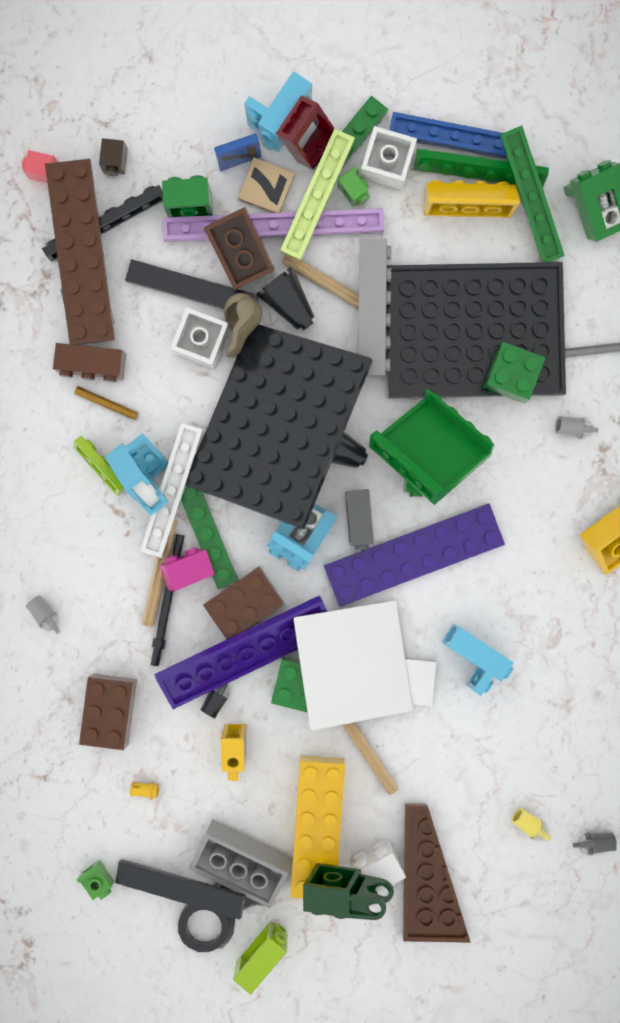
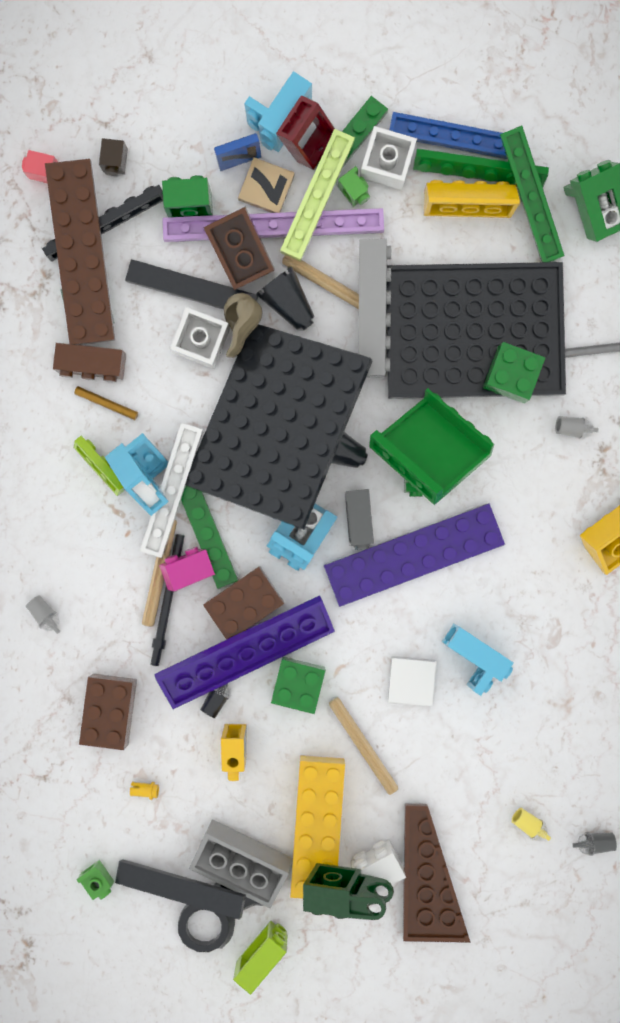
white sticker [294,601,413,731] -> none

